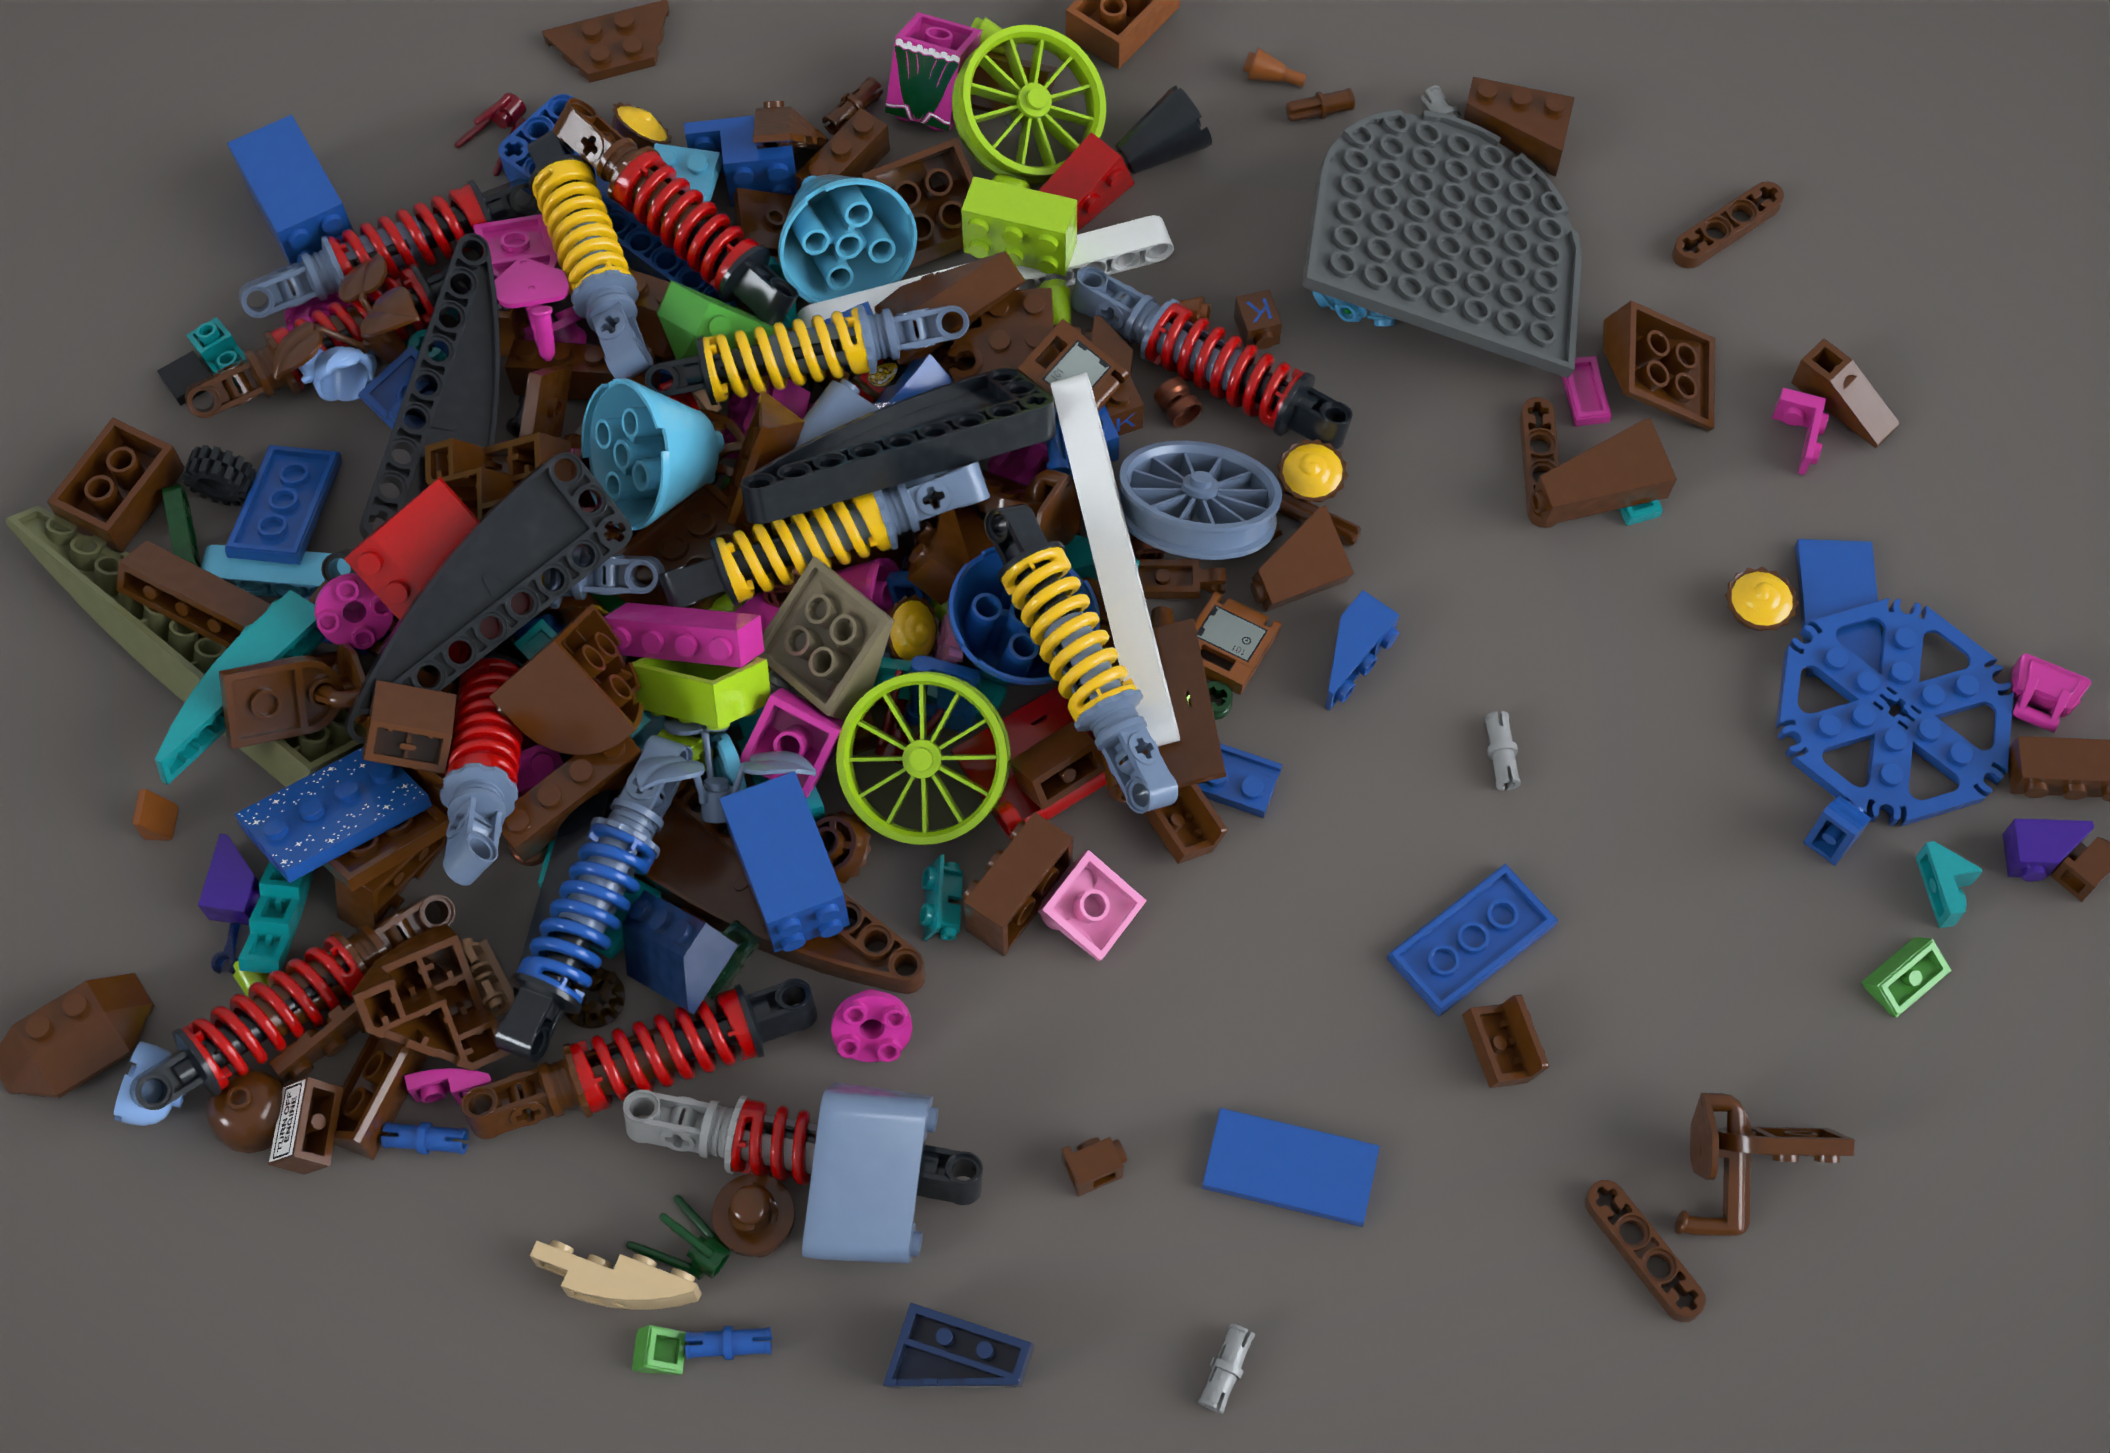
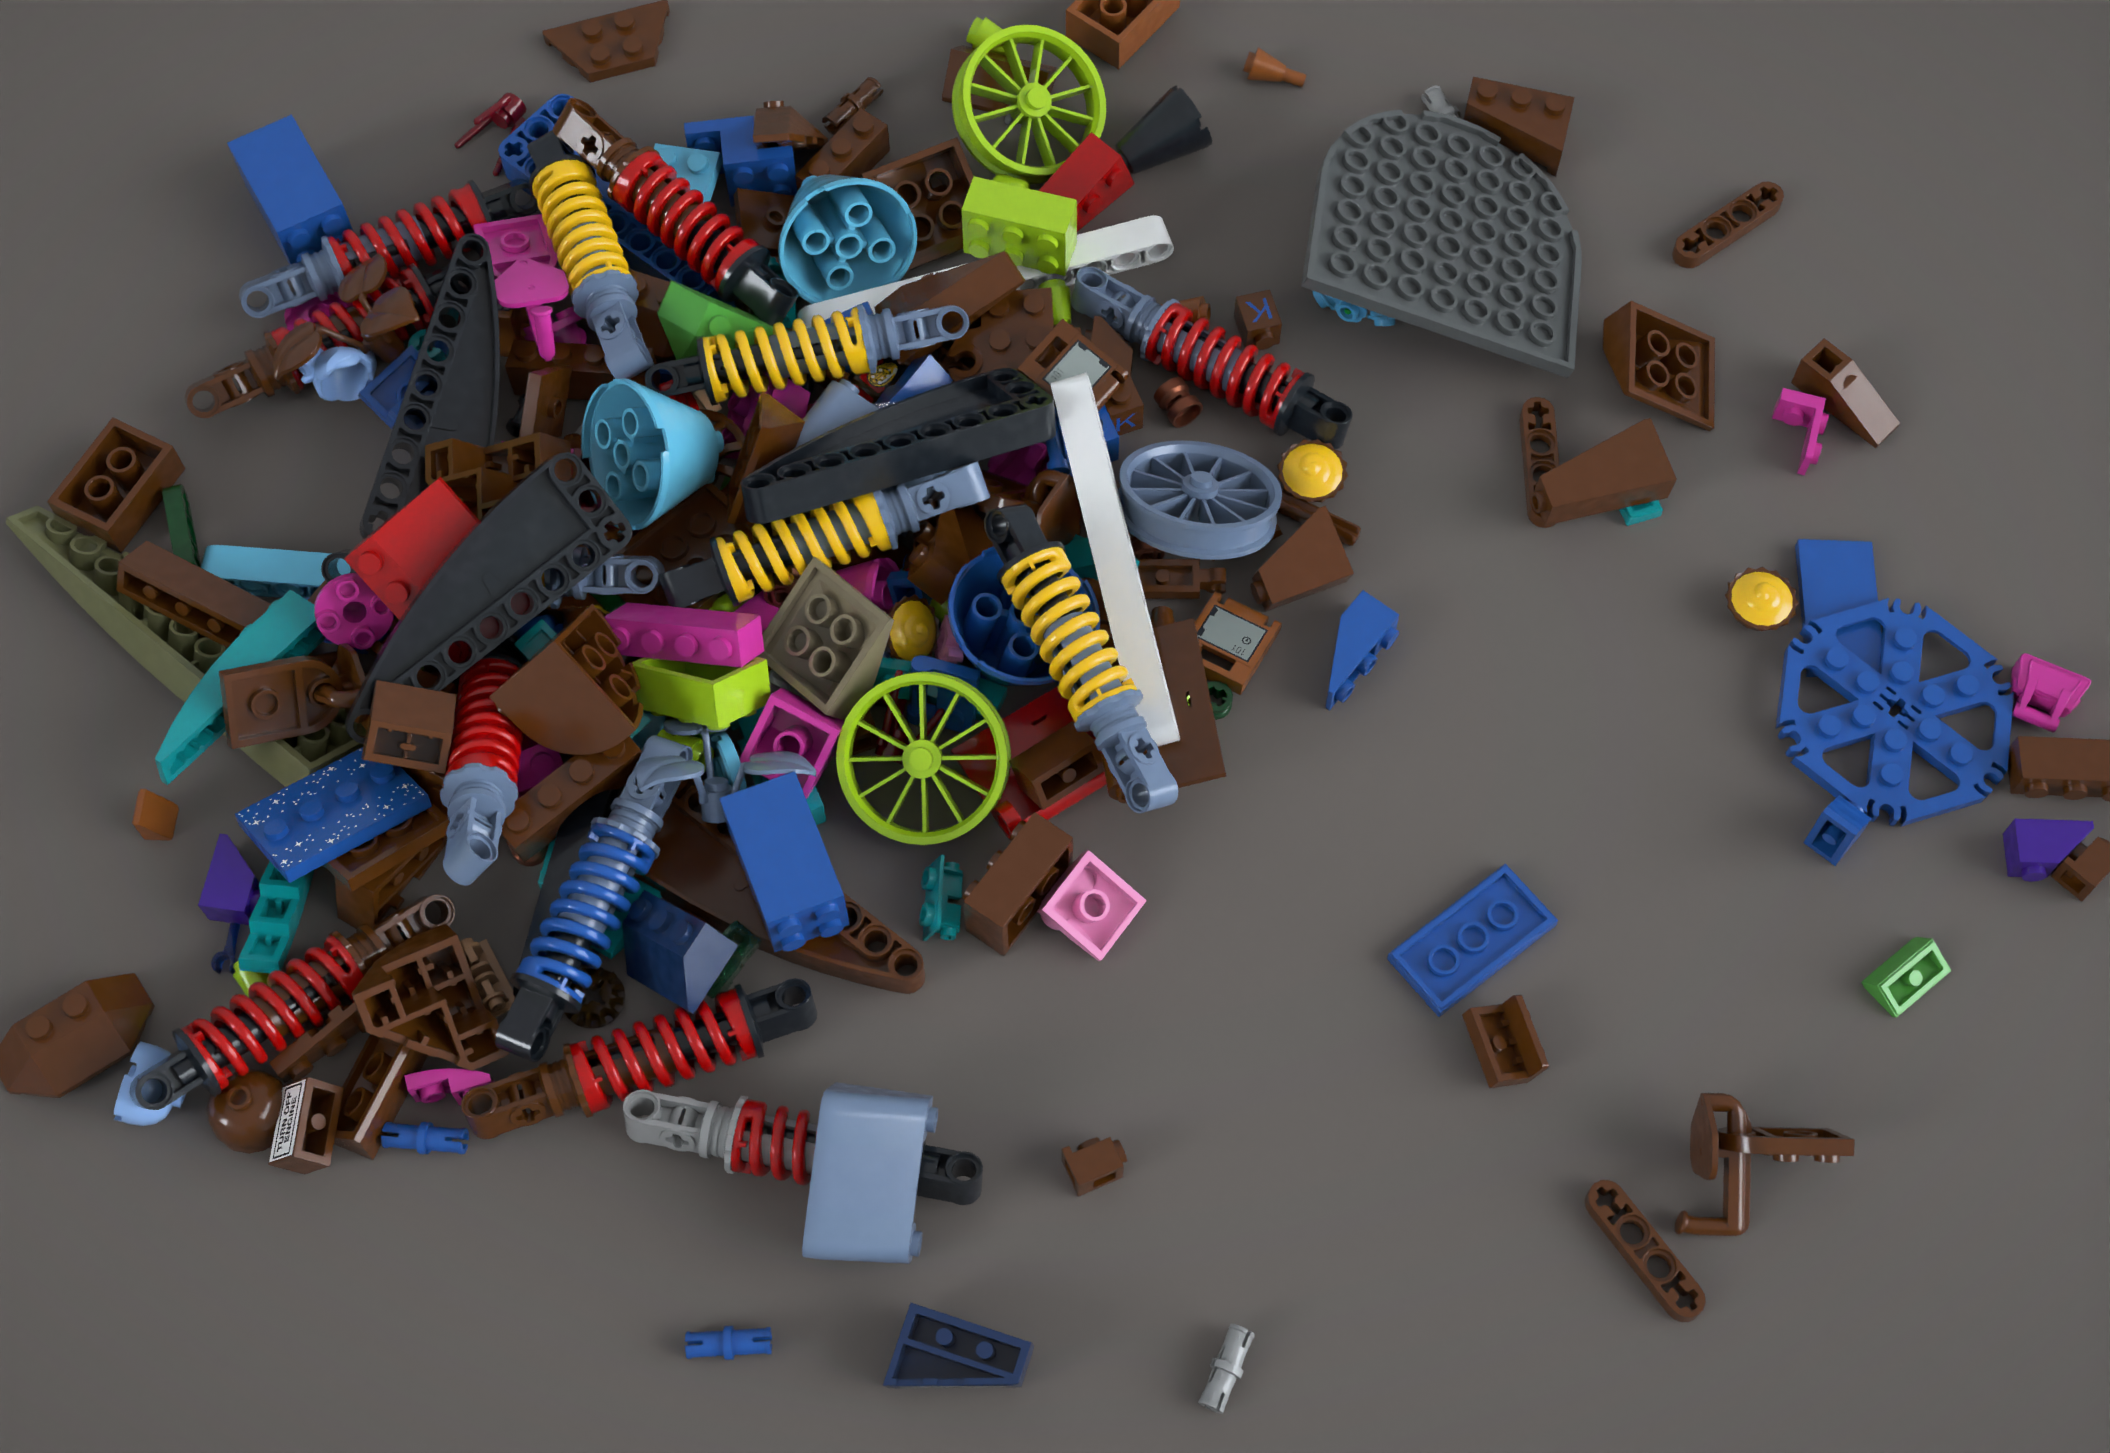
black piece [157,351,211,406] -> none
black tyre [182,445,256,506] -> none
teal slope [186,317,246,386] -> none
blue tile [224,445,342,565] -> none
tan slope [530,1240,702,1310] -> none
piece [612,102,672,149] -> none
dark green plant [626,1195,731,1280] -> none
bright green slope [632,1325,686,1375] -> none
reddish brown plate [712,1174,795,1258] -> none
reddish brown piece [816,811,872,884] -> none
dark pink plate [831,989,912,1062] -> none
slope [885,12,982,131] -> none
reddish brown bracket [1144,784,1228,864] -> none
blue plate [1198,743,1283,818] -> none
blue tile [1202,1108,1380,1227] -> none
reddish brown axle [1286,88,1355,122] -> none
light grey pin [1484,711,1521,791] -> none
dark pink tile [1562,356,1612,427] -> none
teal slope [1915,841,1983,929] -> none

